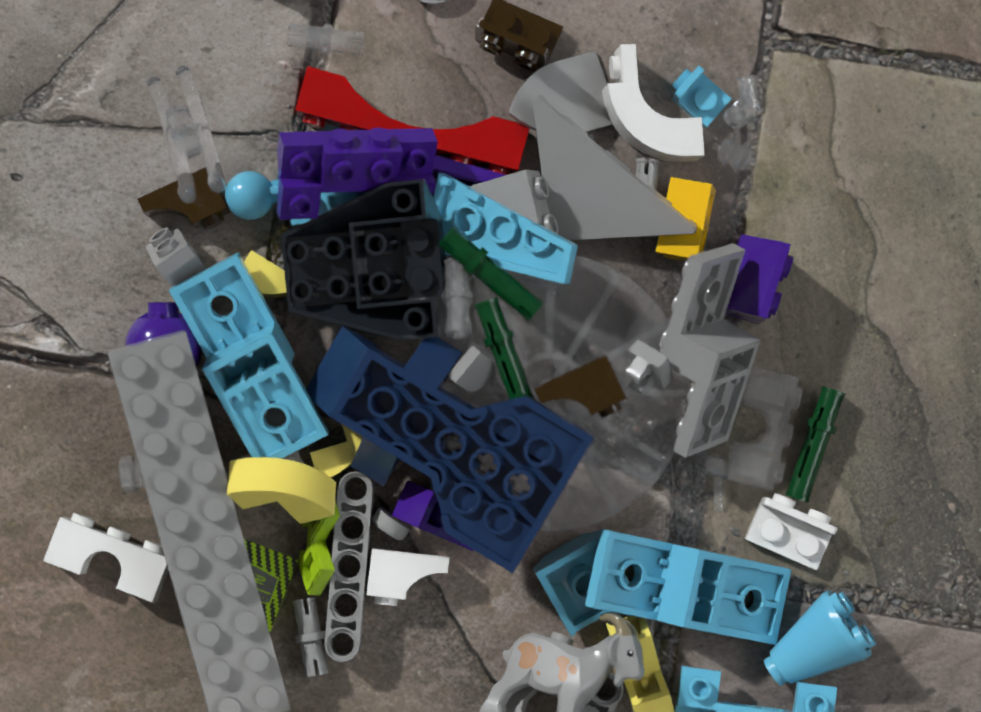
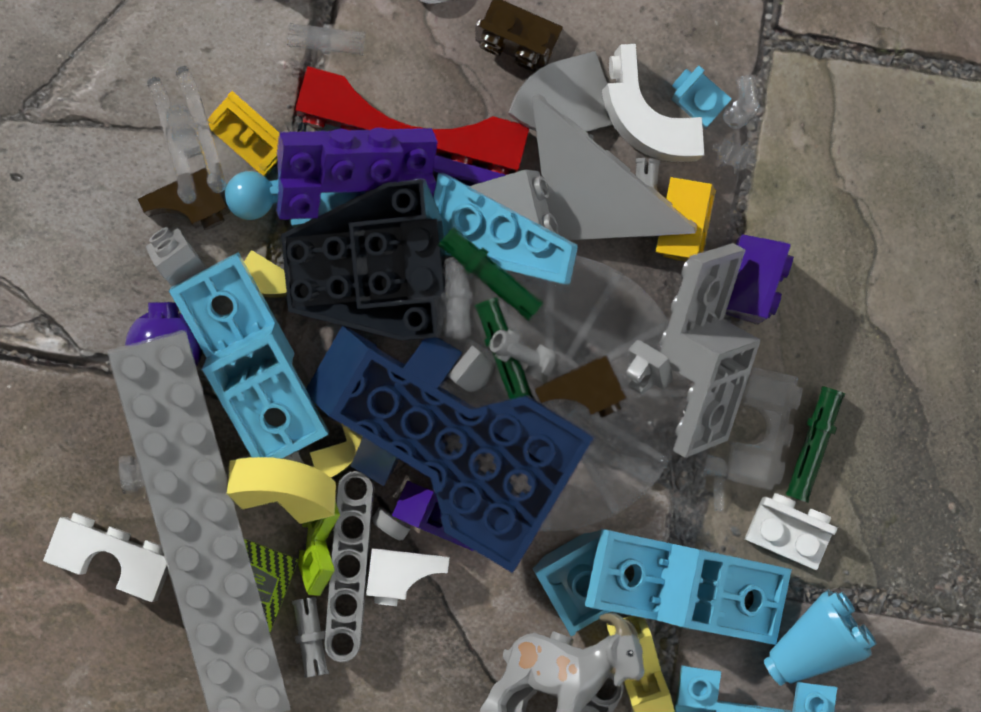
none -> yellow hinge [207,91,279,176]
none -> light grey bar [490,330,560,383]

